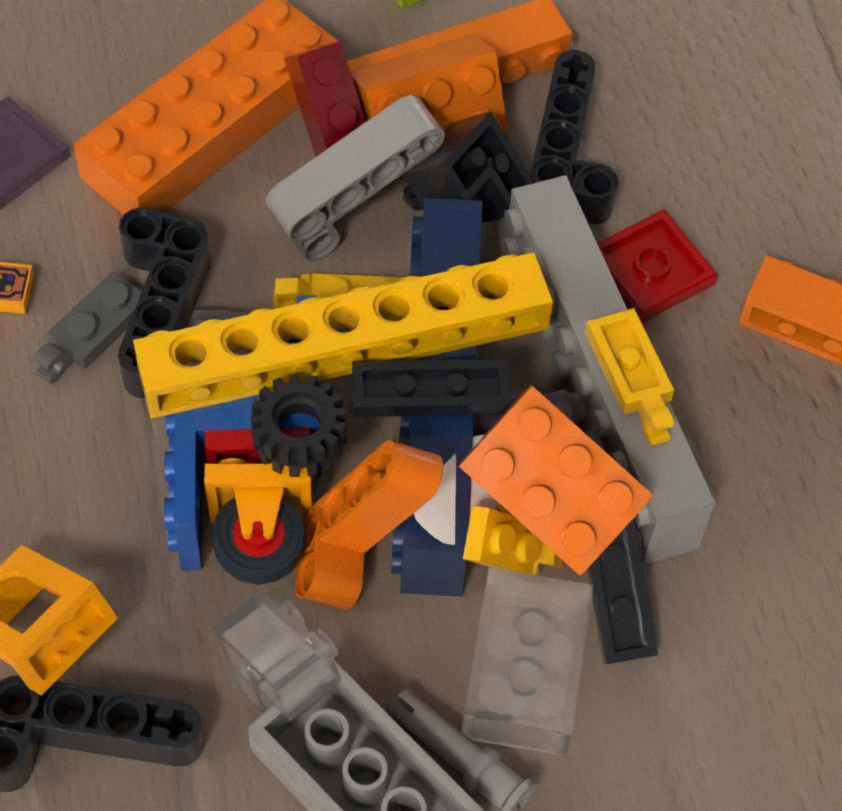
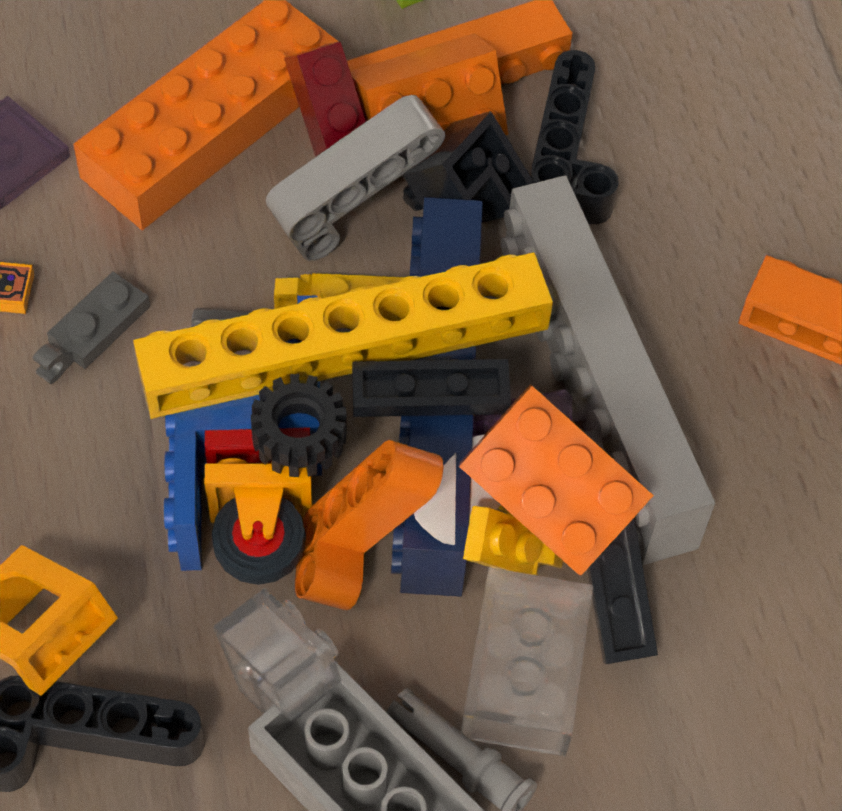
black beam [118,207,211,398] -> none
yellow plate [585,308,675,446] -> none
red tile [597,209,718,323] -> none

